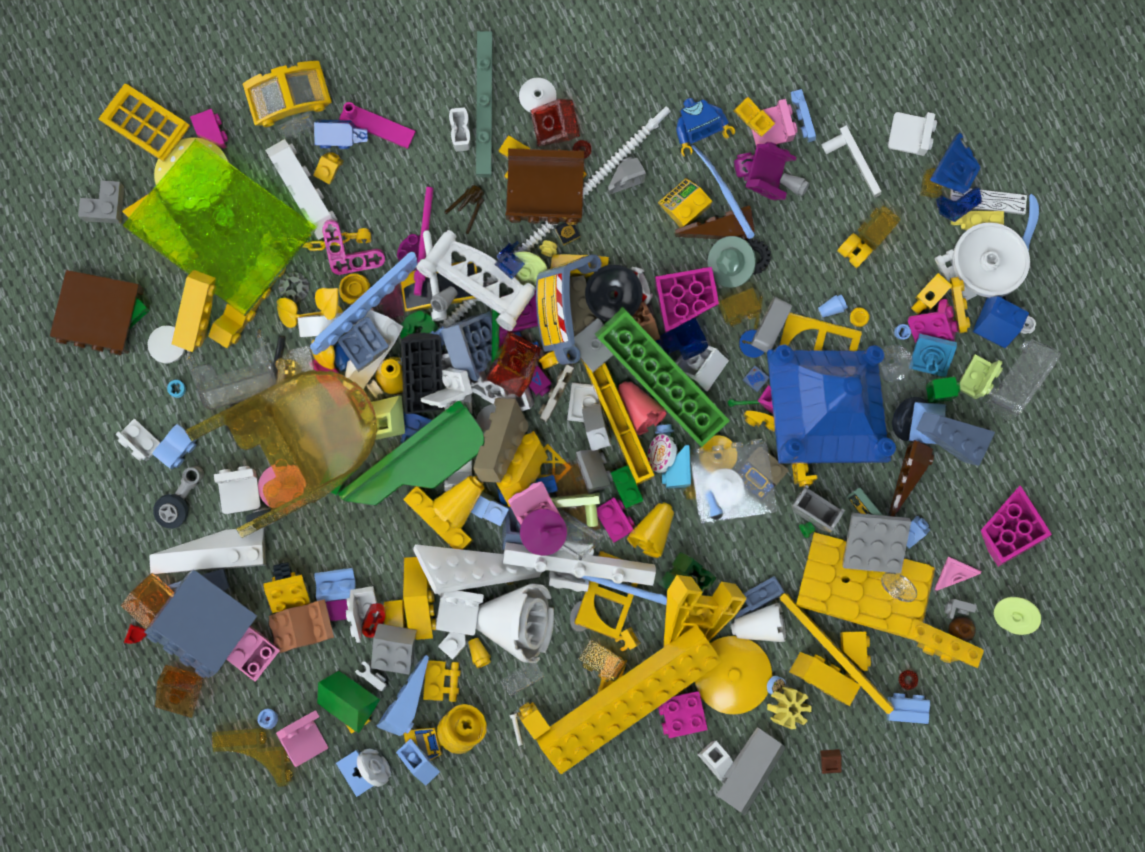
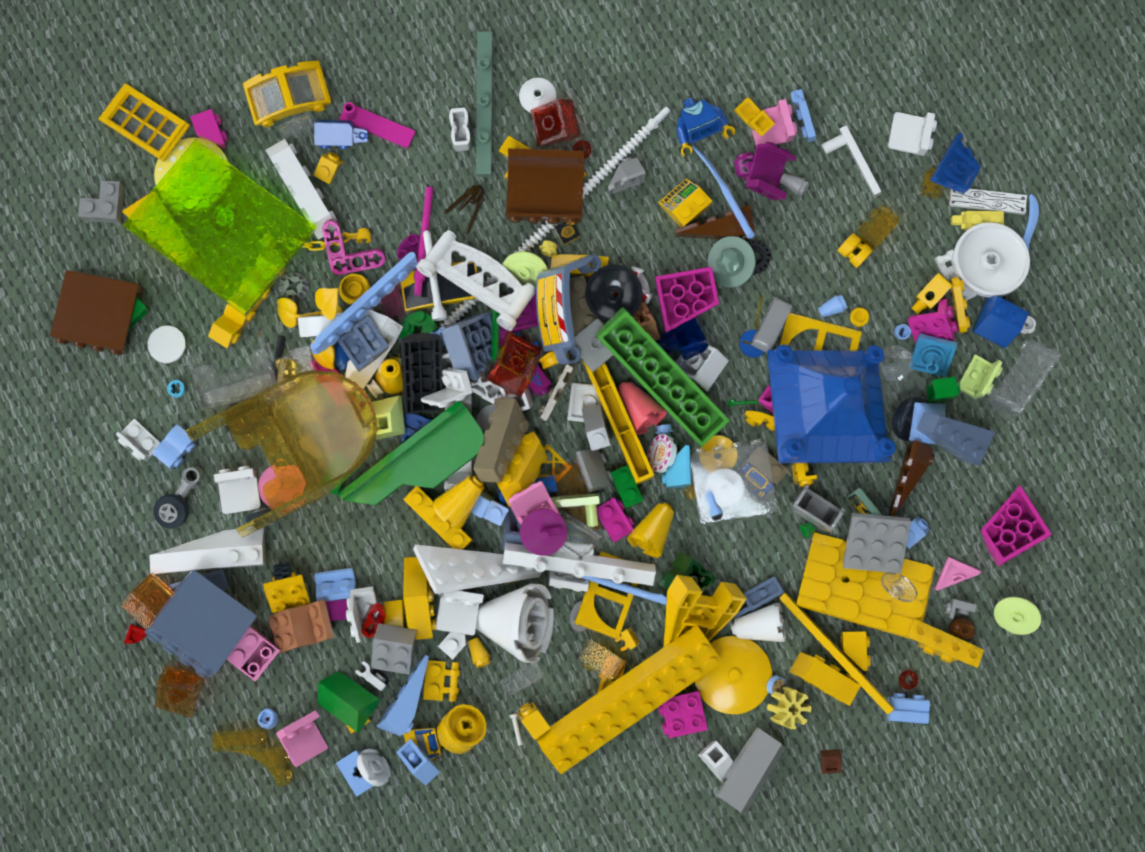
yellow wedge [171,270,216,352] -> none
light grey cone [431,286,457,312] -> none
clear blue bracket [494,241,525,280] -> none
clear yellow piece [718,288,762,327] -> none
sand blue tile [742,366,769,393] -> none
clear blue bracket [936,187,982,222] -> none

